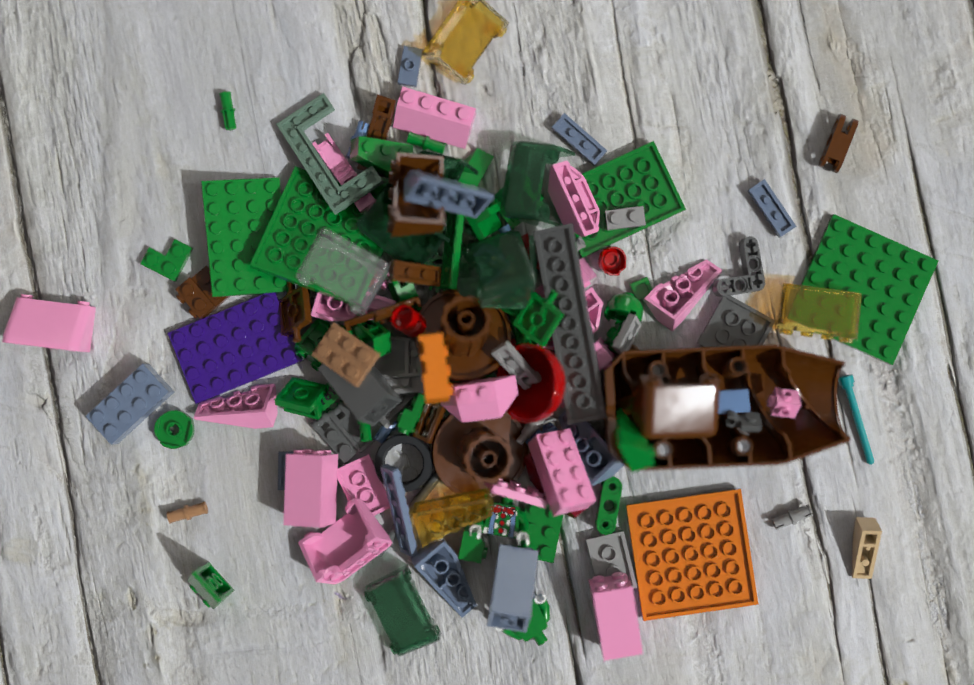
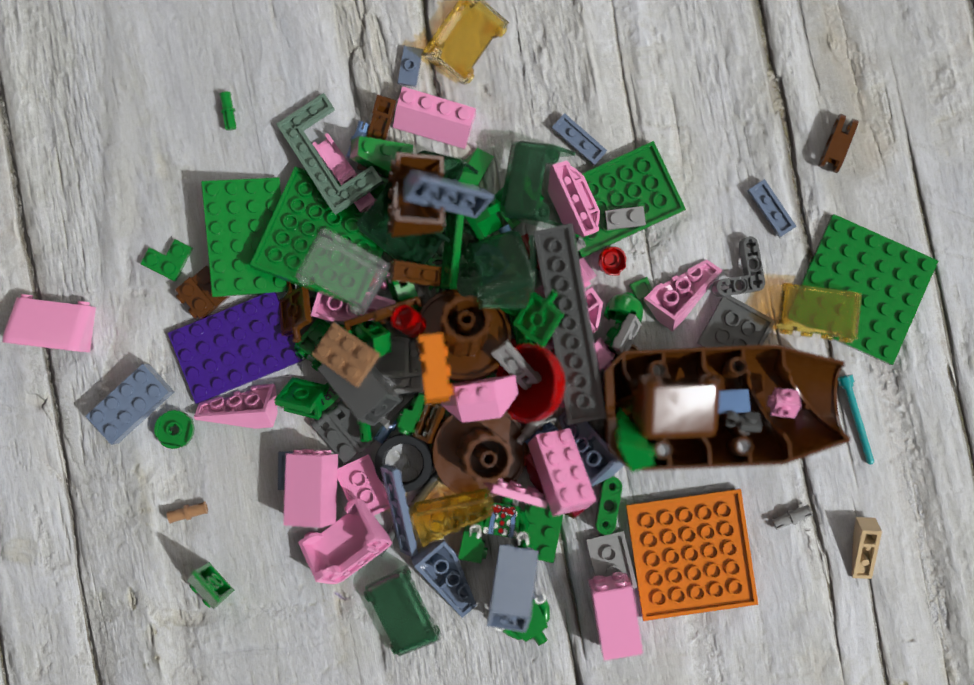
green pin [406,131,446,155] -> none

